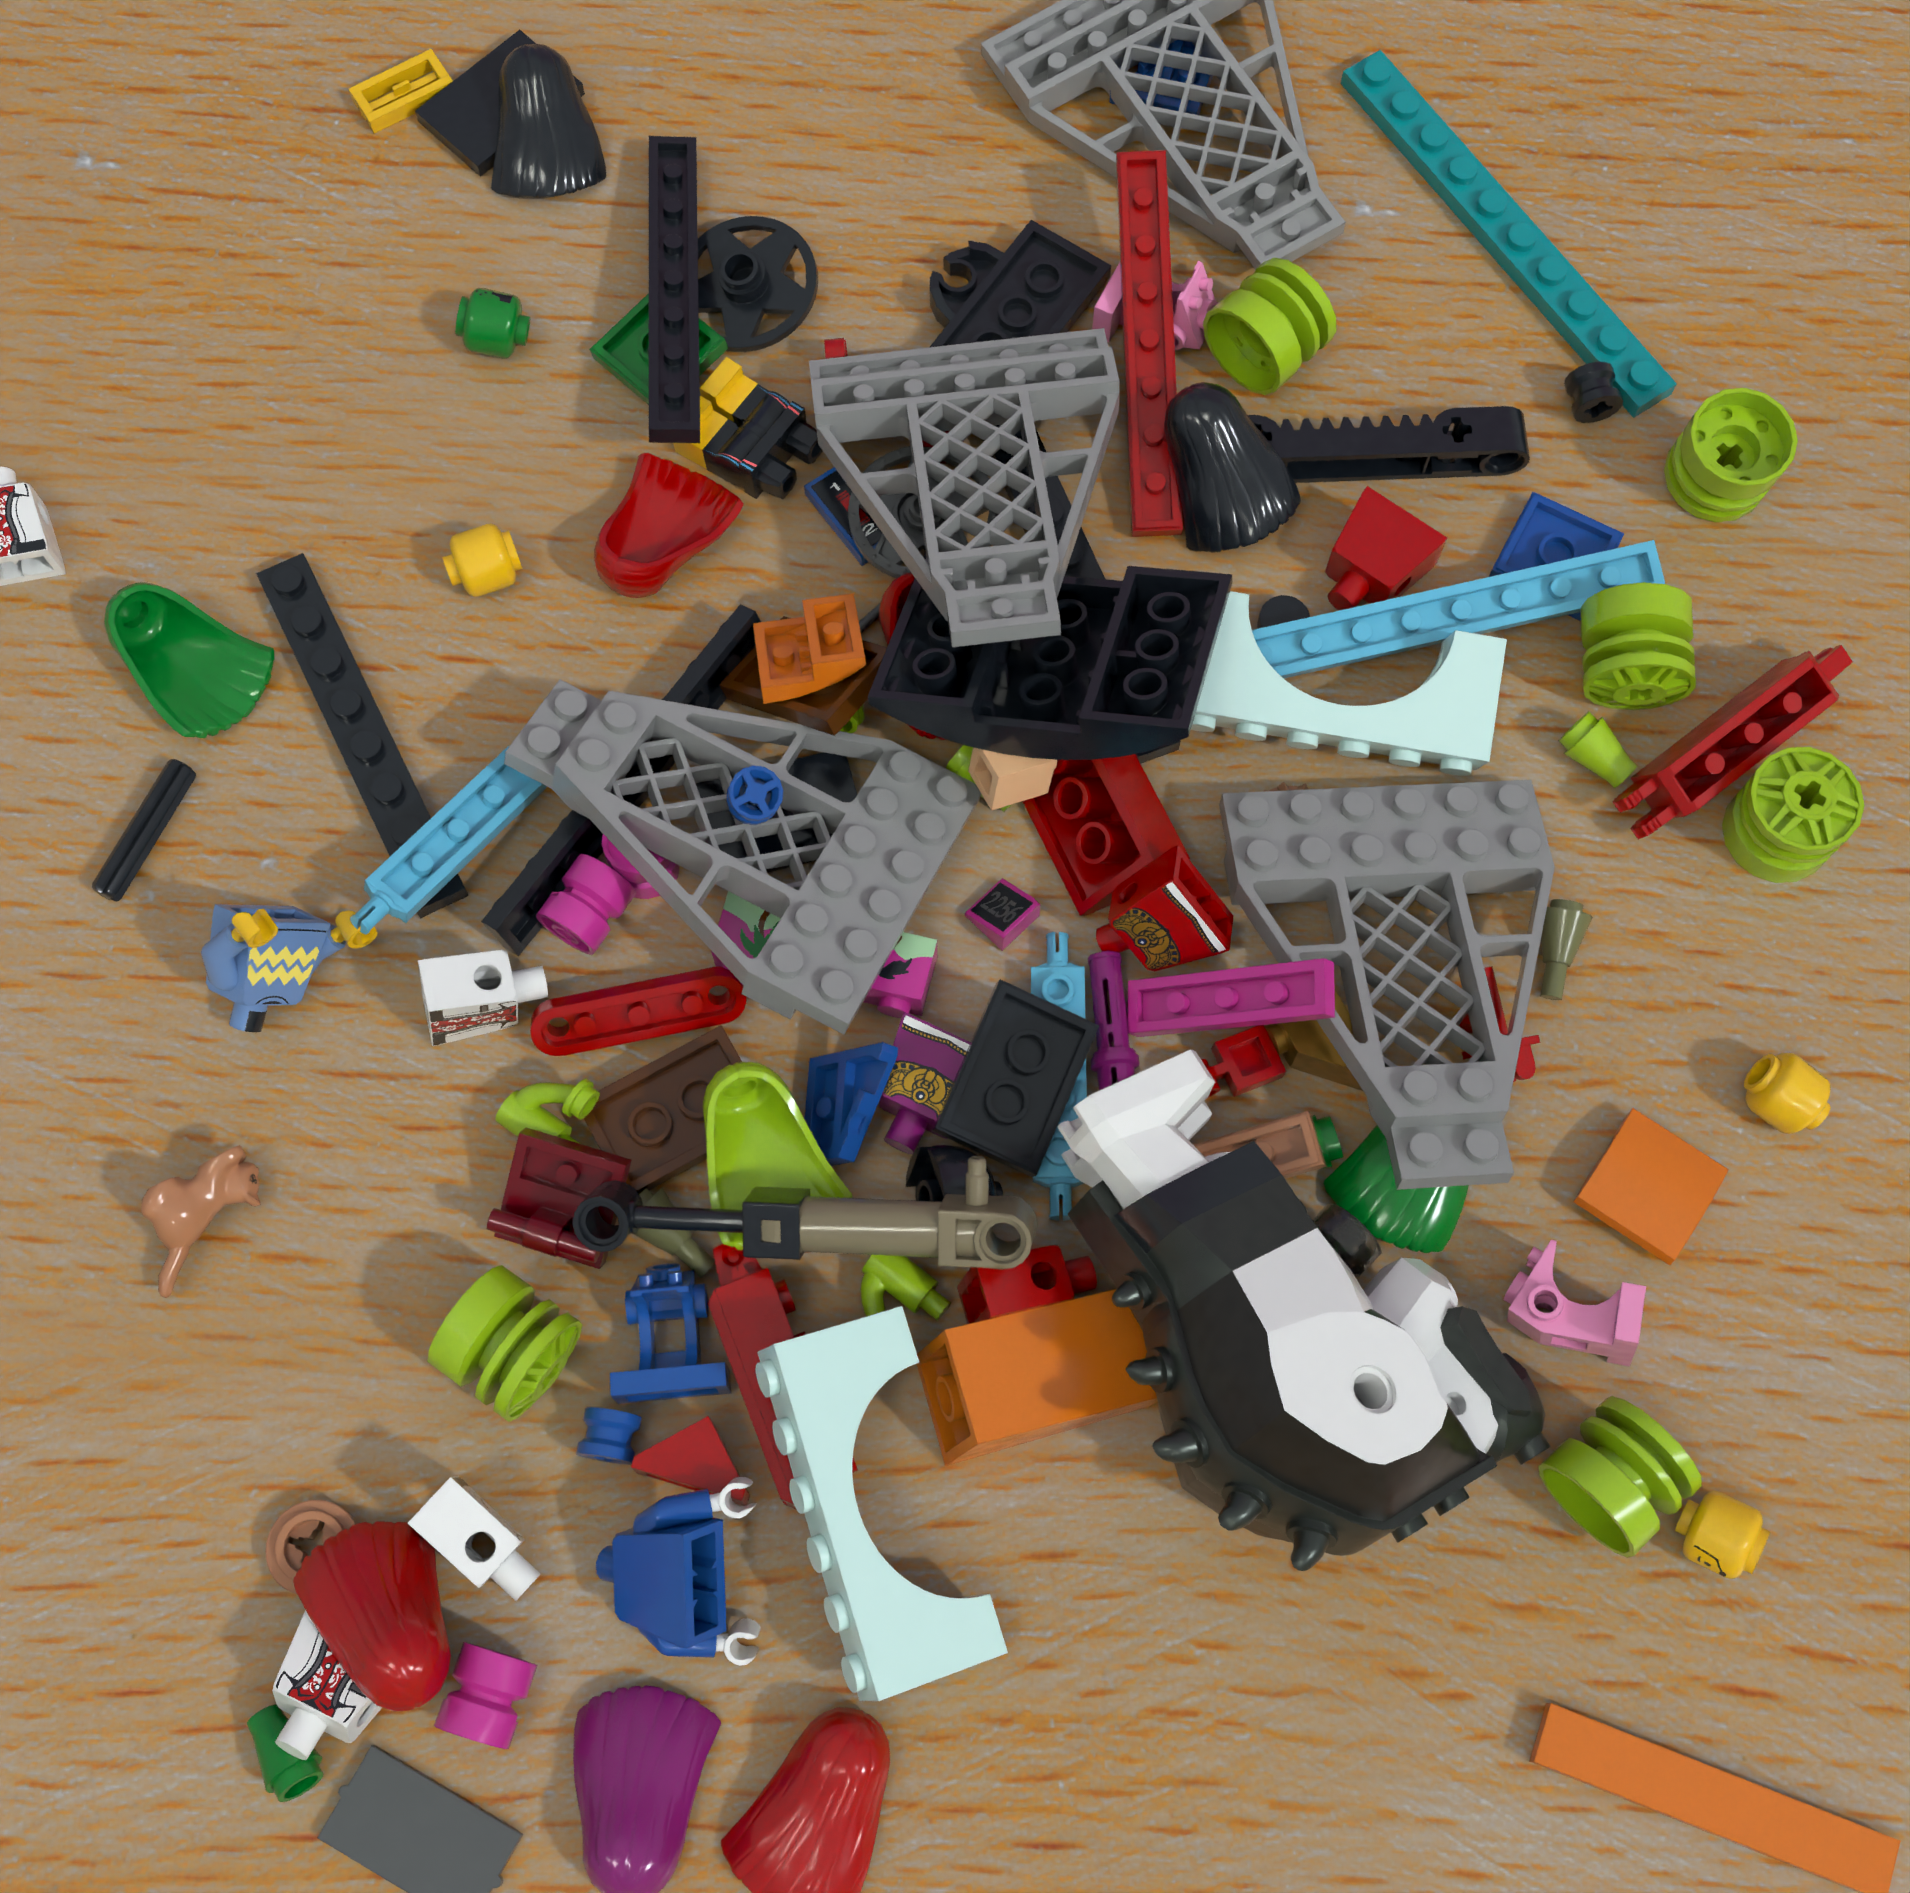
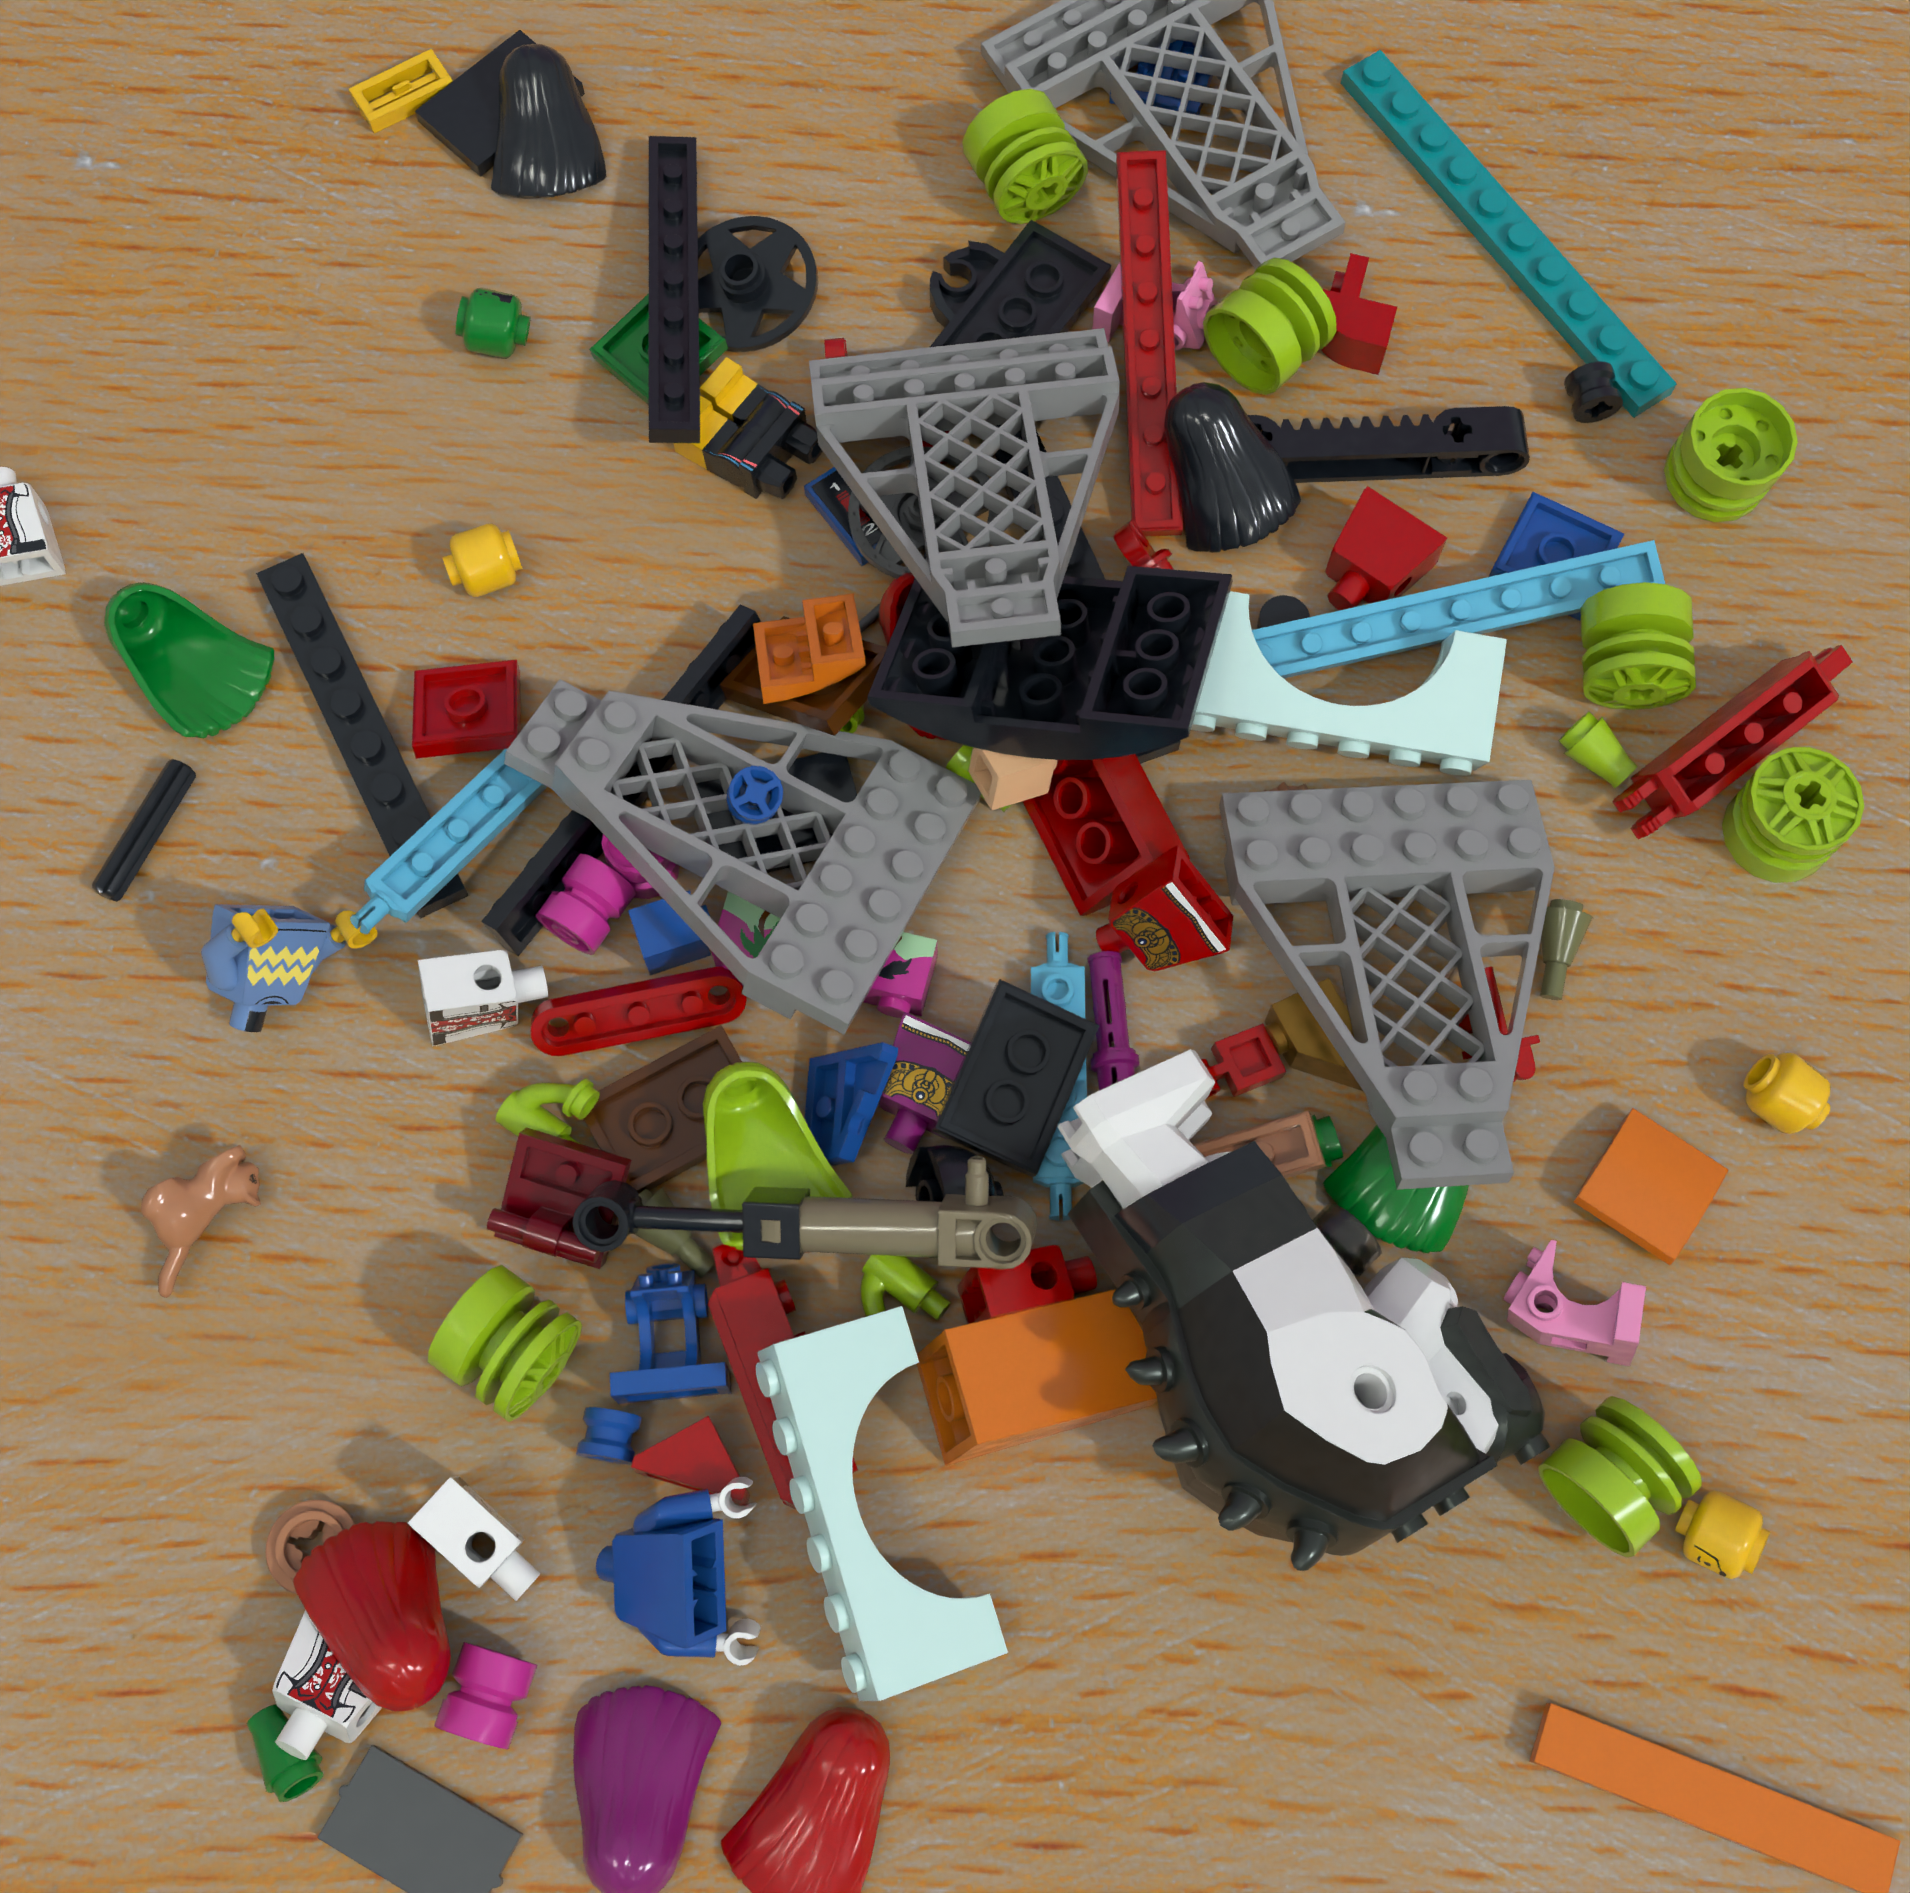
red hair [594,453,744,598] -> none
slope [965,878,1041,951] -> none
dark pink plate [1128,958,1335,1037] -> none
none -> red tile [412,659,521,759]
none -> blue brick [628,890,711,975]
none -> lime wheel [962,89,1088,224]
none -> red piece [1113,519,1174,570]
none -> red brick [1321,253,1397,375]

